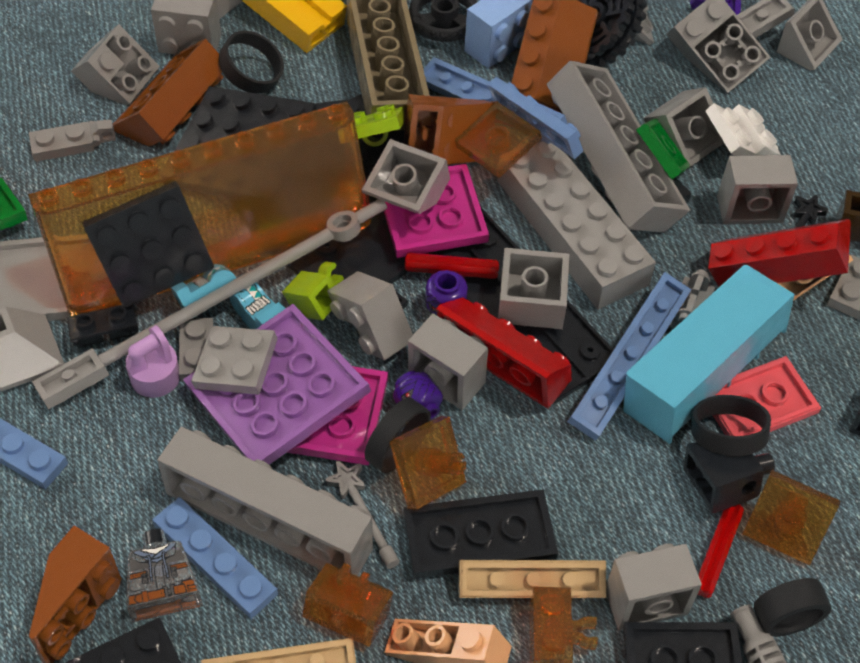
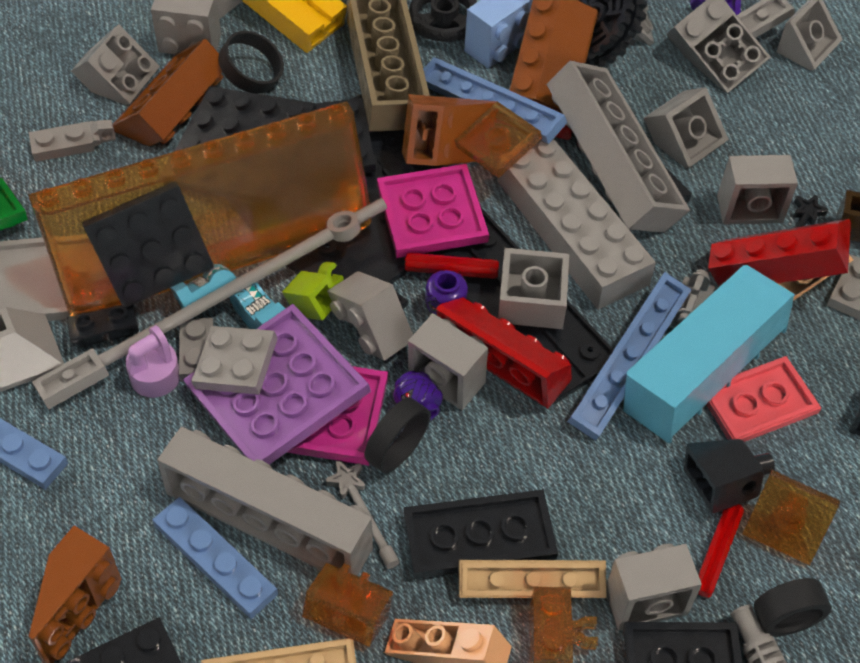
torso [126,529,203,622] -> none
lime plate [337,104,406,146] -> none
light grey slope [362,139,450,214] -> none
clear orange tile [389,416,467,509] -> none
medium blue plate [487,77,583,159] -> none
green tile [636,119,690,180] -> none
black tyre [691,395,771,456] -> none
white plate [705,103,781,156] -> none

